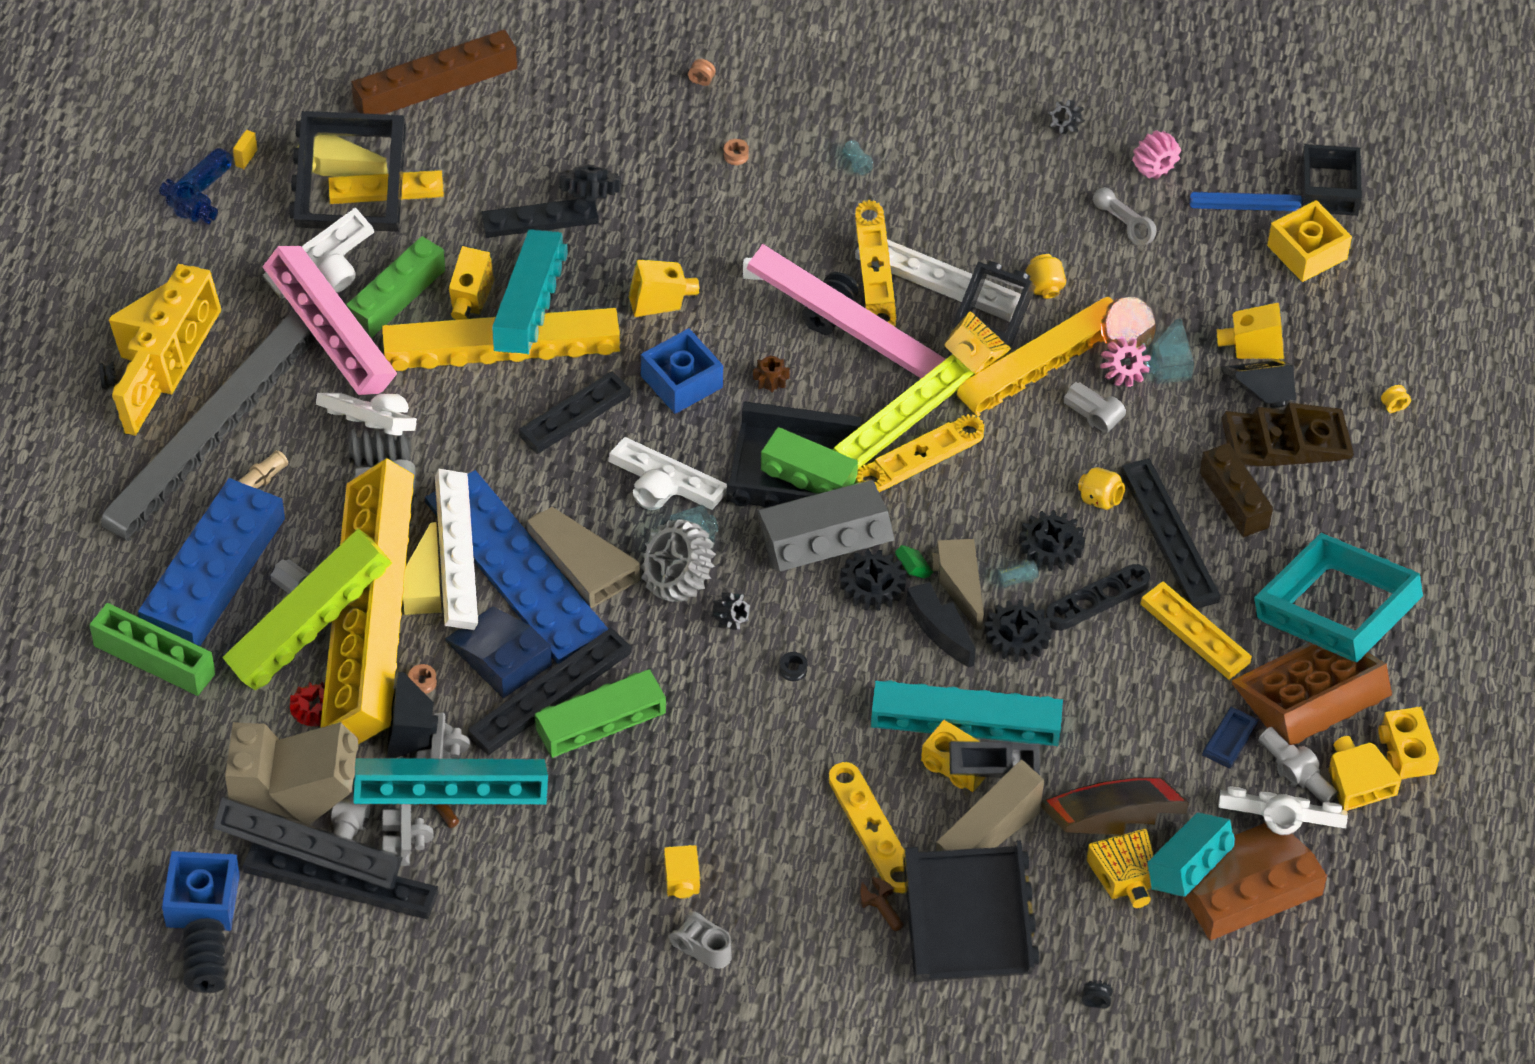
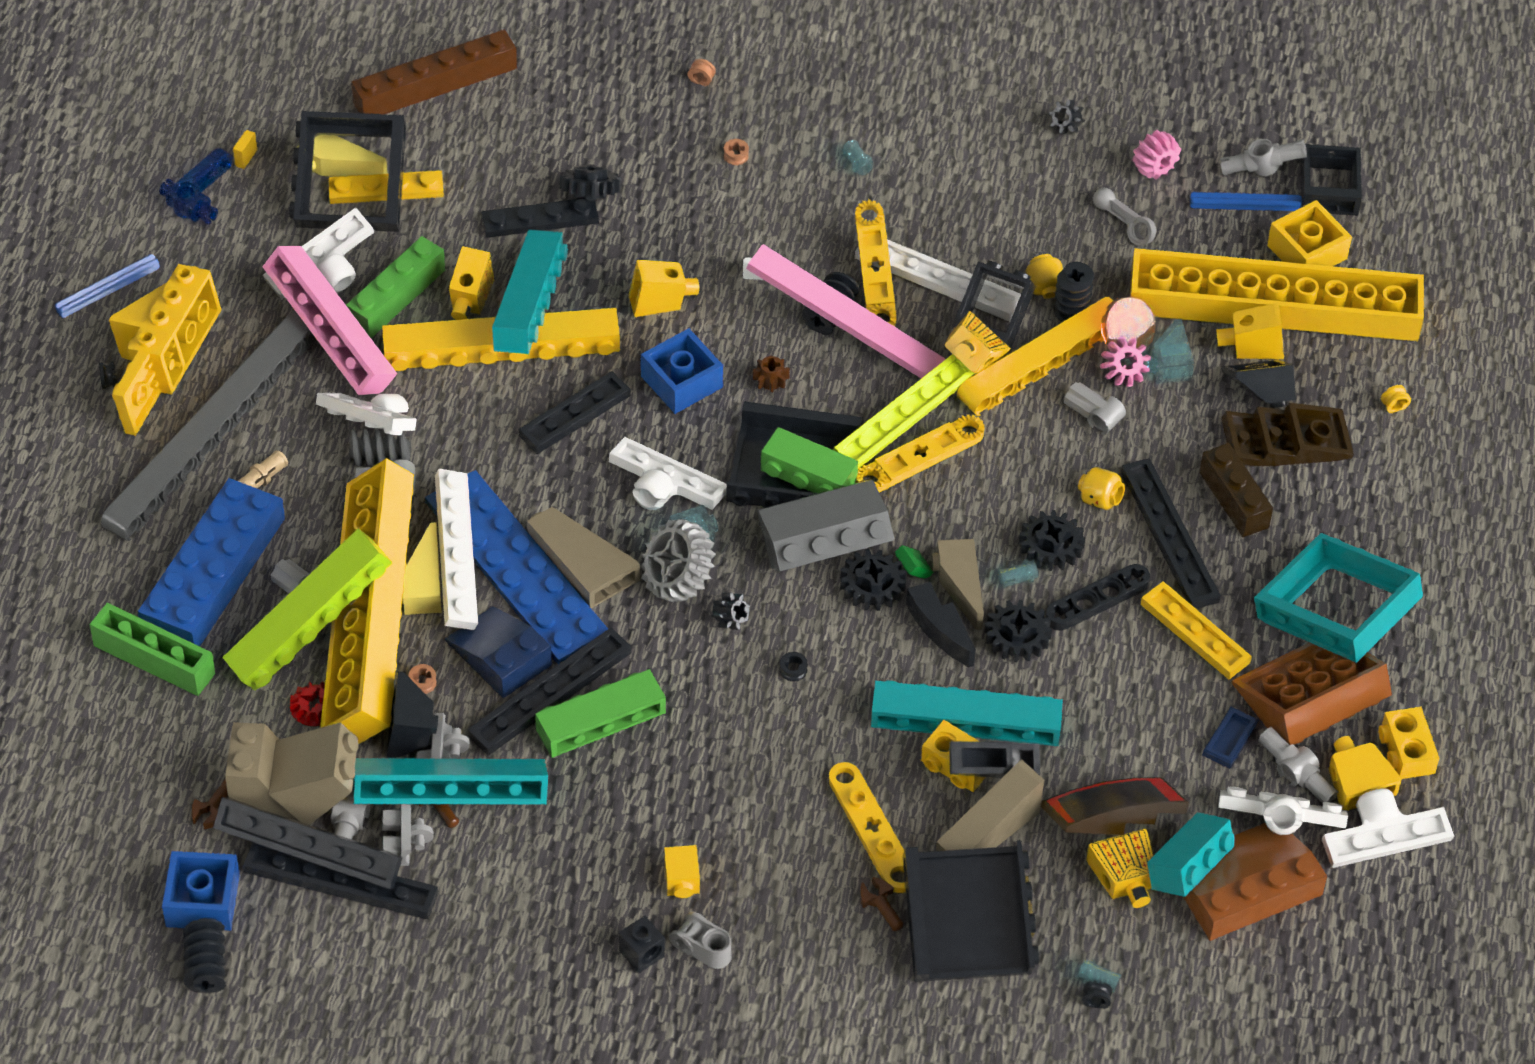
none -> axle [55,254,160,318]
none -> reddish brown bar [192,779,228,830]
none -> black brick [619,915,665,974]
none -> black piece [1053,261,1094,322]
none -> clear light blue pin [1077,959,1122,994]
none -> yellow brick [1128,248,1424,341]
none -> light grey pin [1220,139,1307,176]
none -> white plate [1322,788,1454,868]

